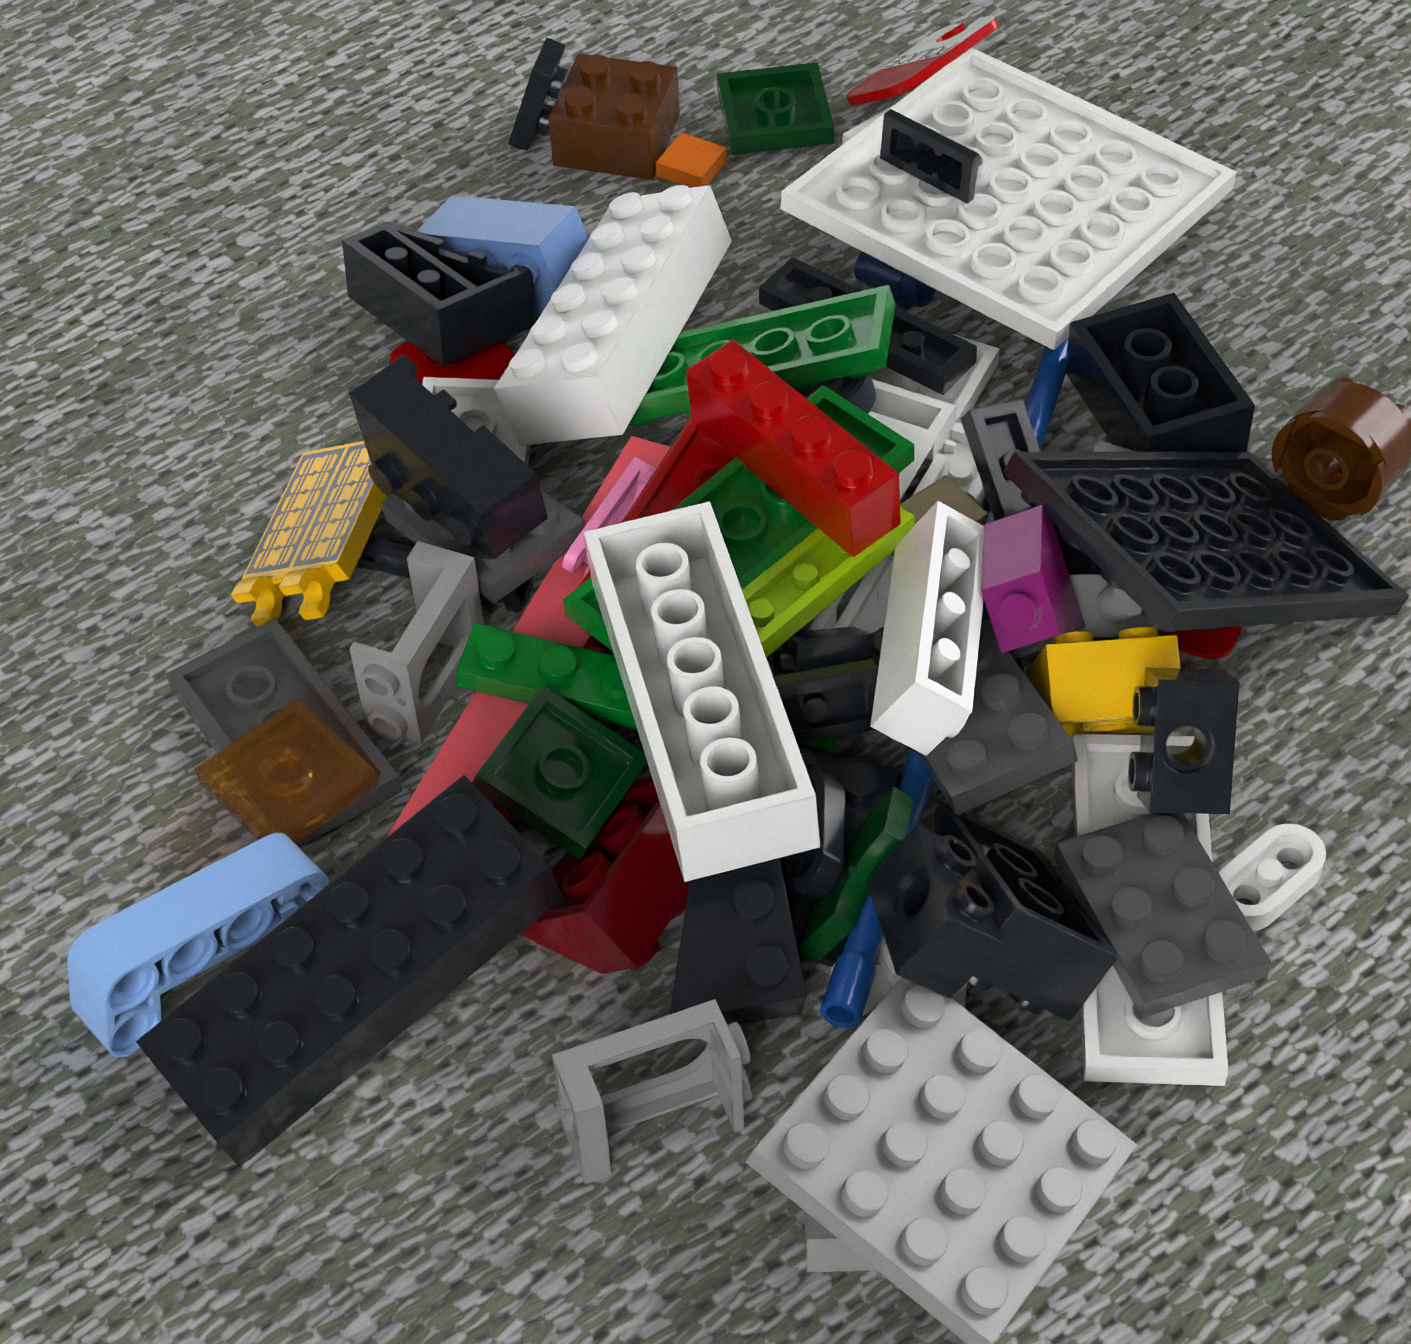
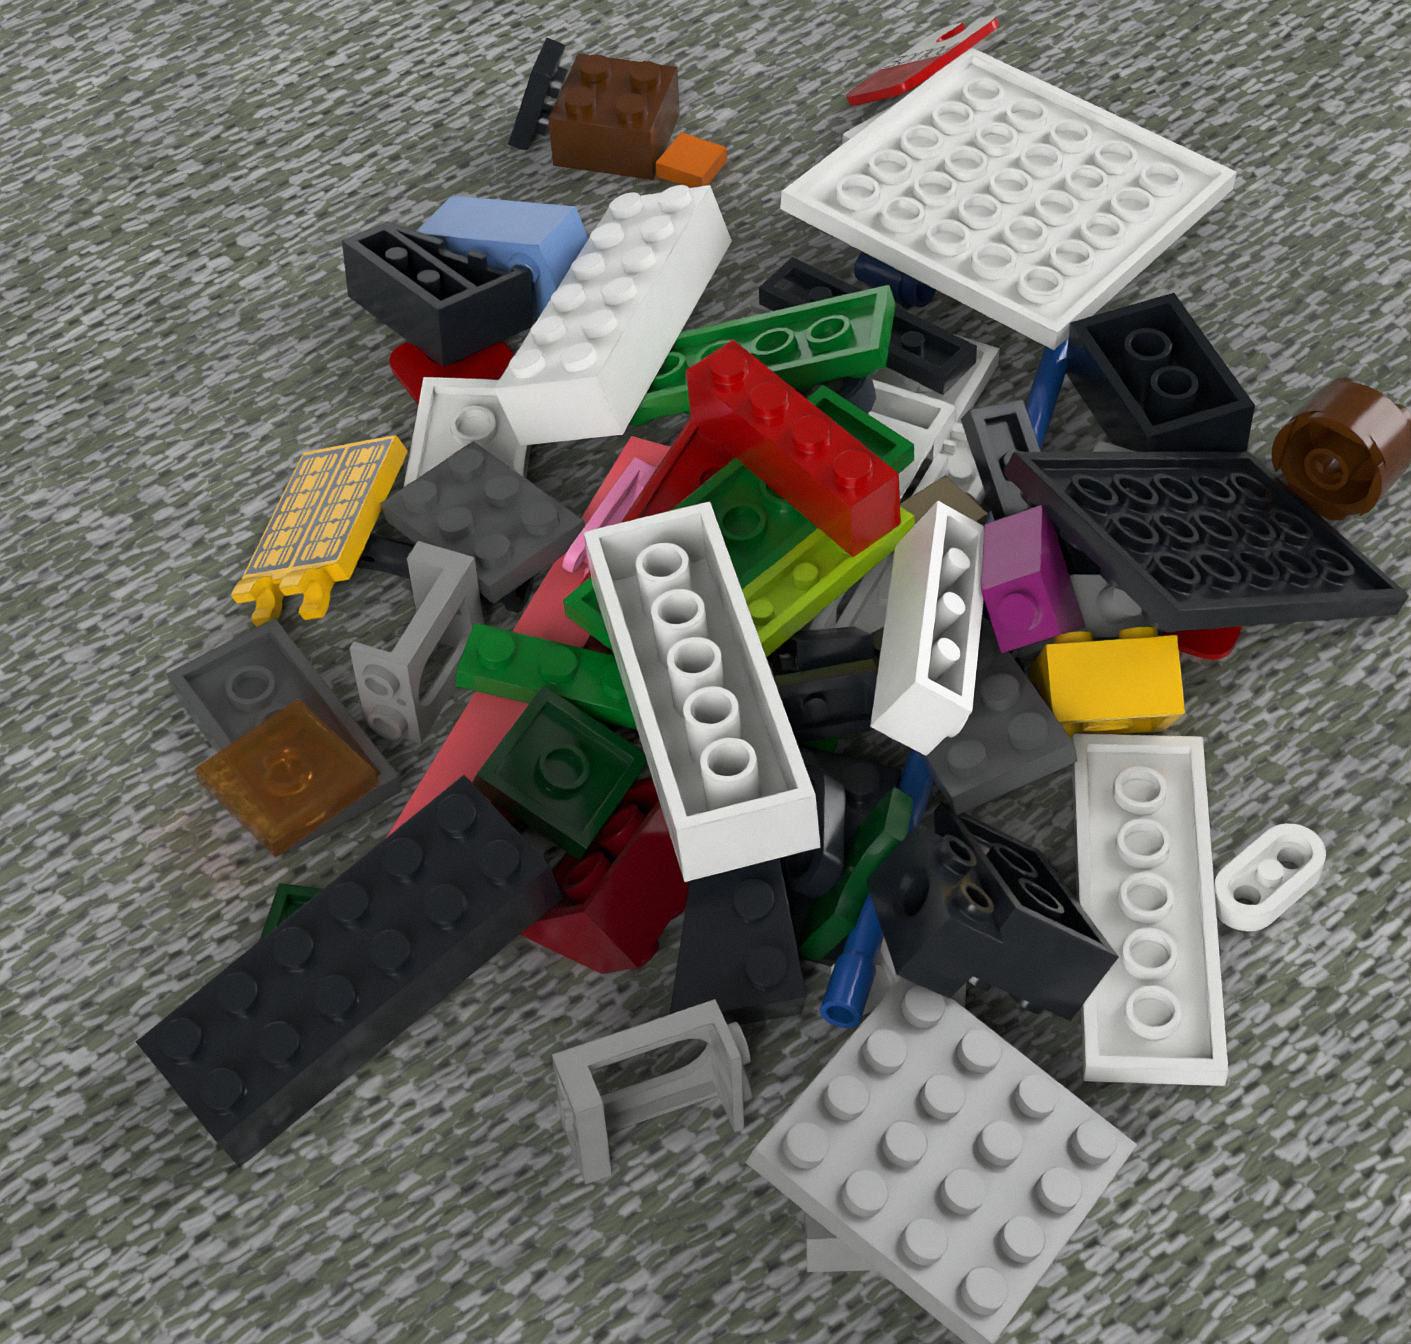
light blue beam [67,833,330,1057] -> none
black wedge [349,354,548,560] -> none
dark green plate [716,62,834,155] -> none
black slope [880,109,980,204] -> none
dark grey plate [1055,812,1271,1018] -> none
black brick [1128,667,1239,814] -> none

